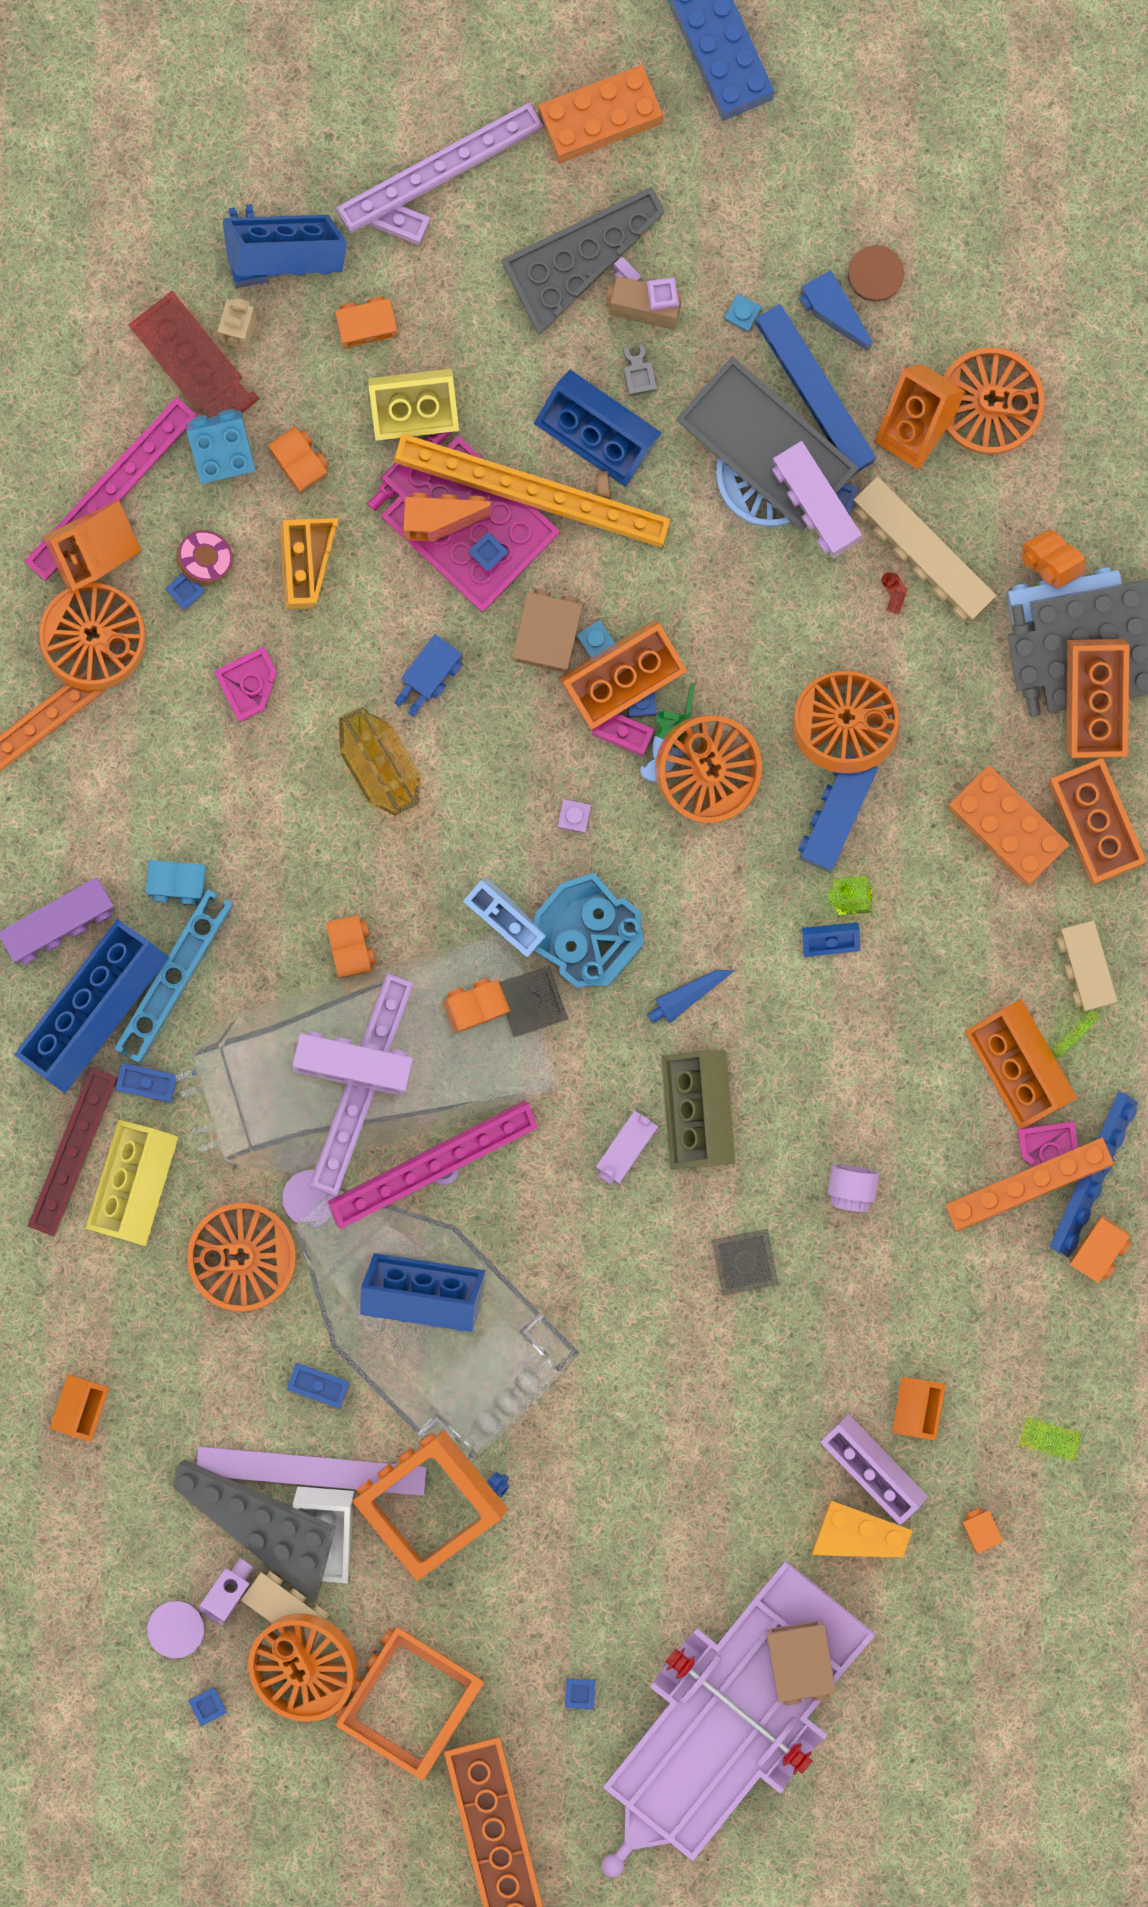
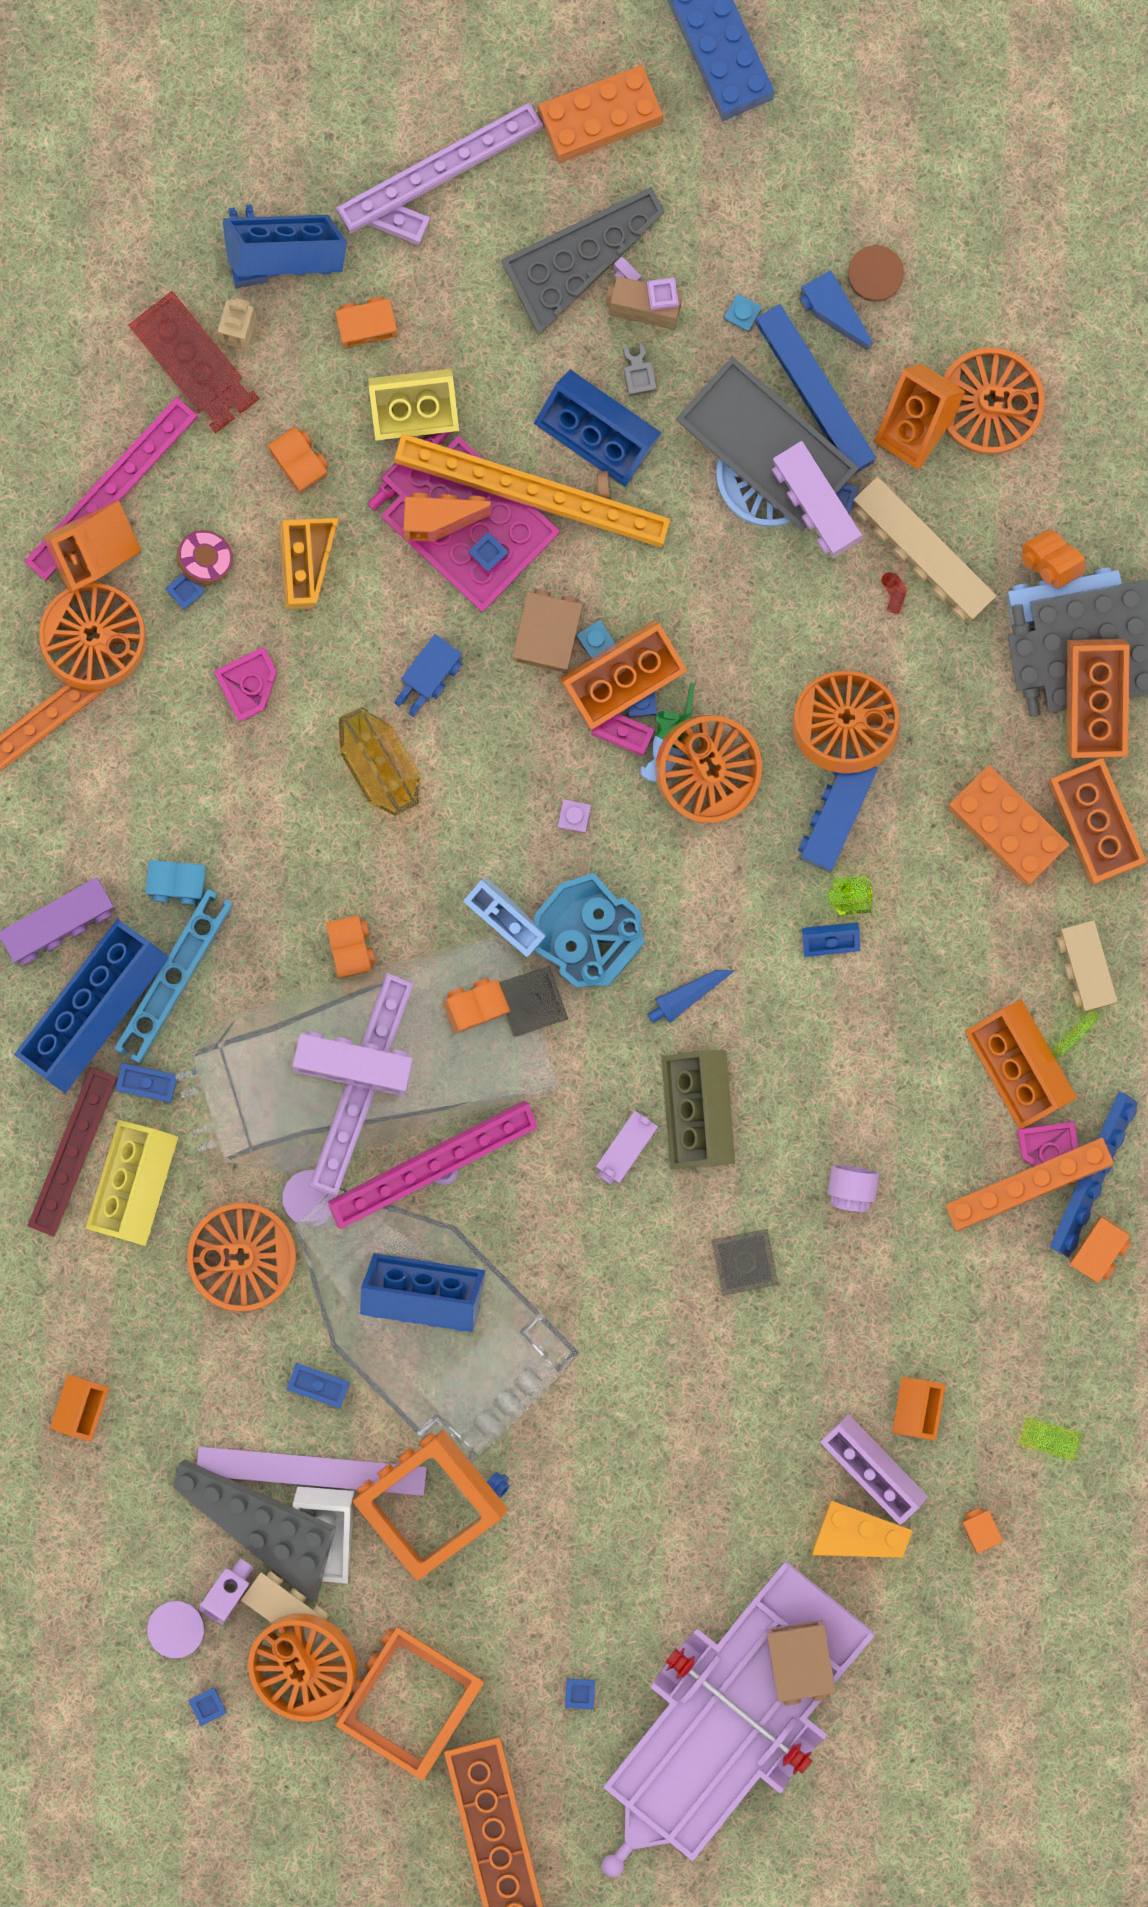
dark azure brick [186,409,255,484] -> none

